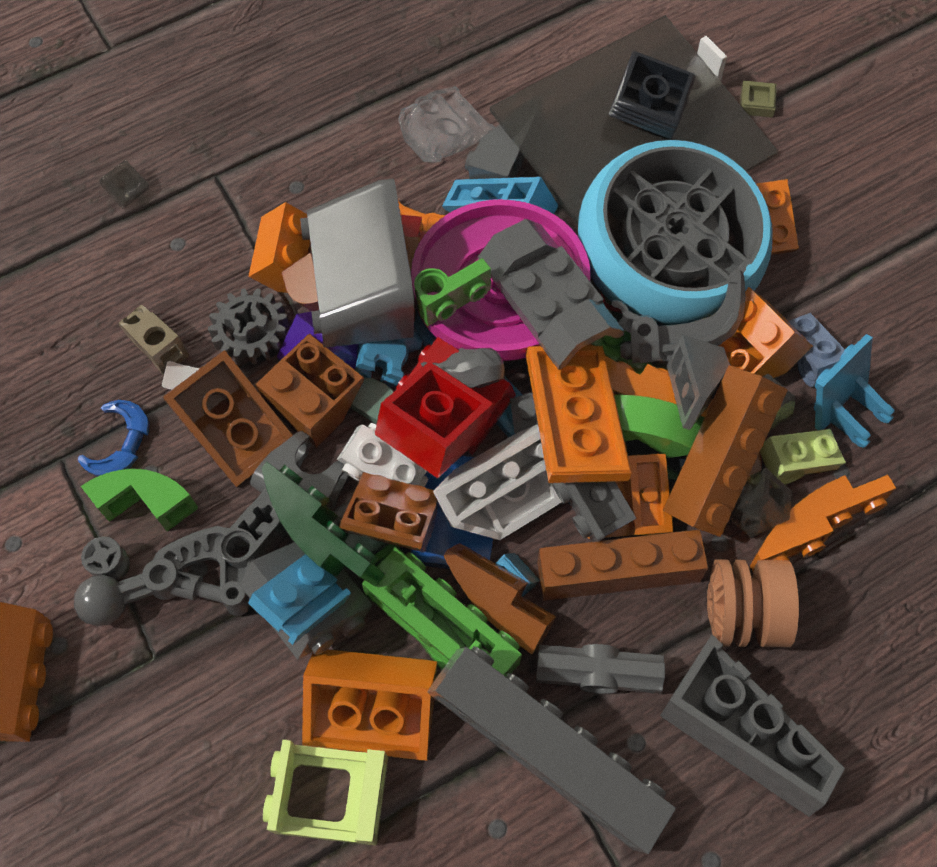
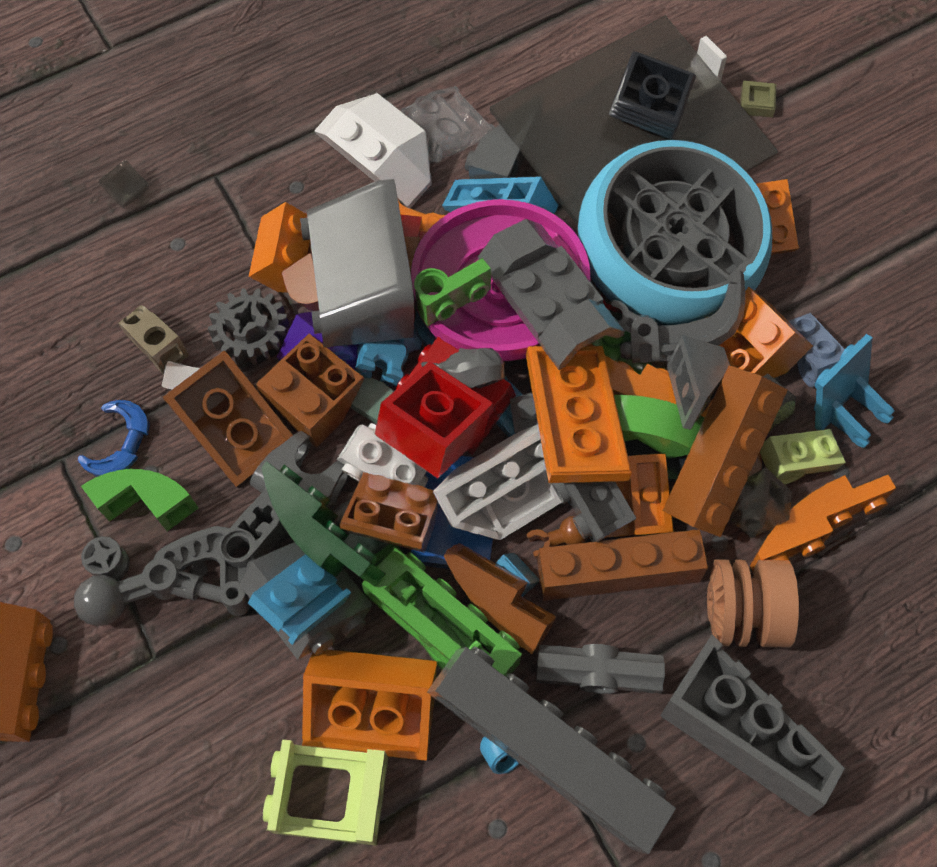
none -> white wedge [314,93,432,208]
none -> dark azure piece [480,736,519,774]
none -> dark orange arm [527,516,589,560]

